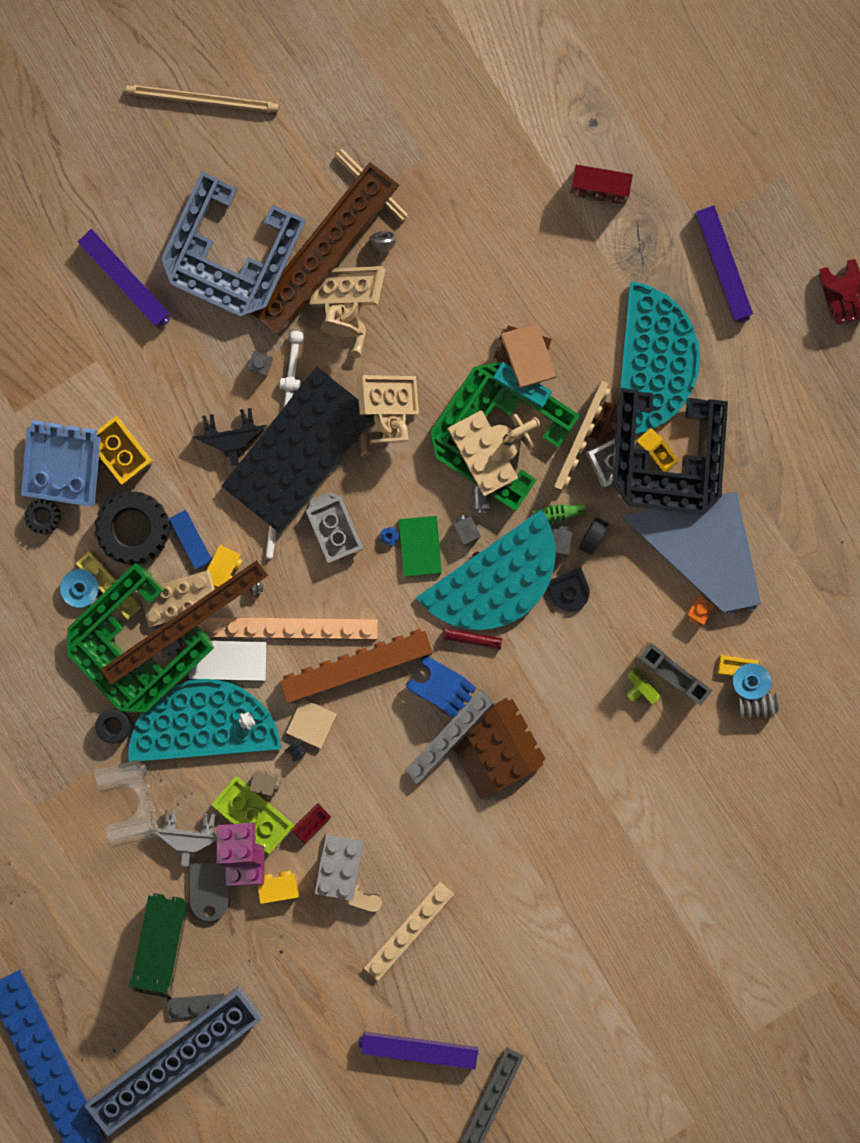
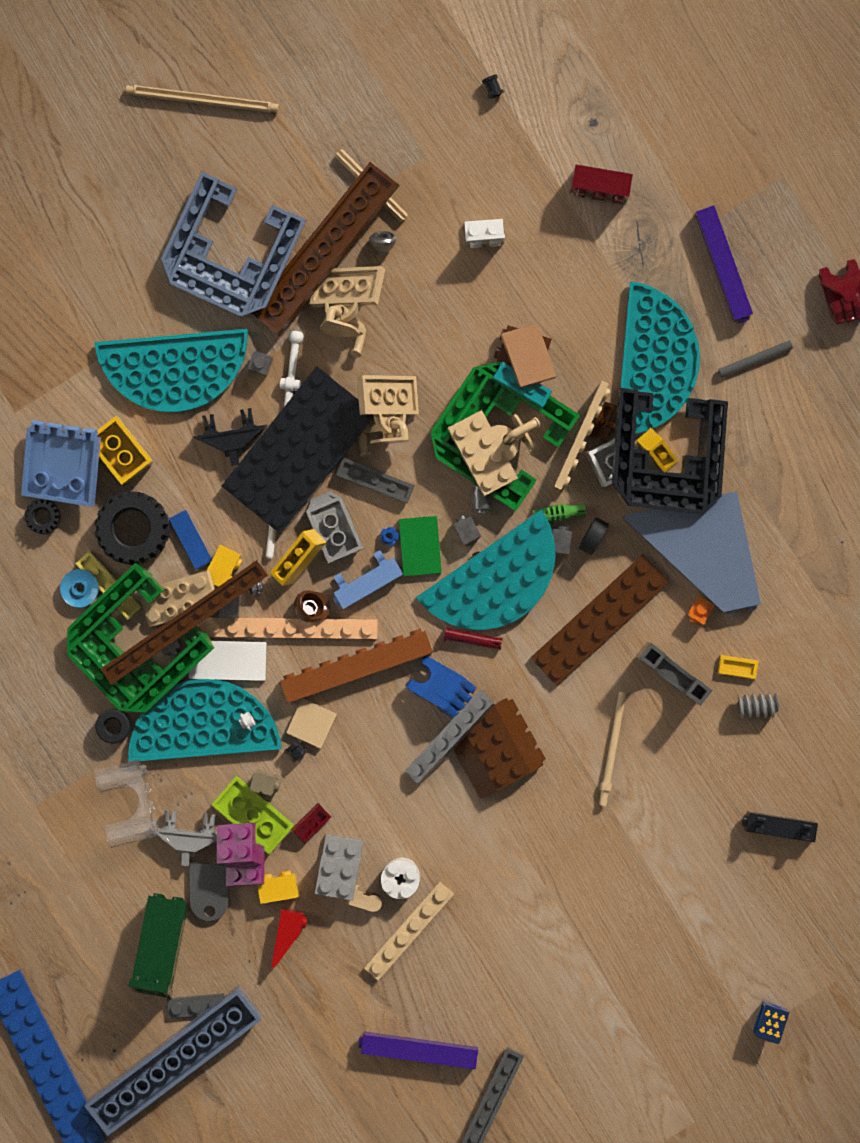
dark purple brick [77,229,171,328] -> none
black tile [548,568,590,612] -> none
lime tile [626,668,660,705] -> none
dark azure dish [733,663,772,700] -> none
none -> teal plate [94,329,248,412]
none -> flat silver brick [219,596,240,618]
none -> yellow brick [270,529,327,586]
none -> red slope [271,908,308,968]
none -> reddish brown hat [294,590,330,623]
none -> medium blue brick [333,550,403,609]
none -> dark grey plate [336,457,414,503]
none -> white brick [381,857,420,899]
none -> white bracket [464,219,505,248]
none -> black bush [481,74,504,99]
none -> reddish brown plate [530,554,669,686]
none -> tan bar [599,692,626,806]
none -> dark grey piece [718,340,793,378]
none -> black brick [742,811,818,842]
none -> dark blue piece [753,1001,790,1044]

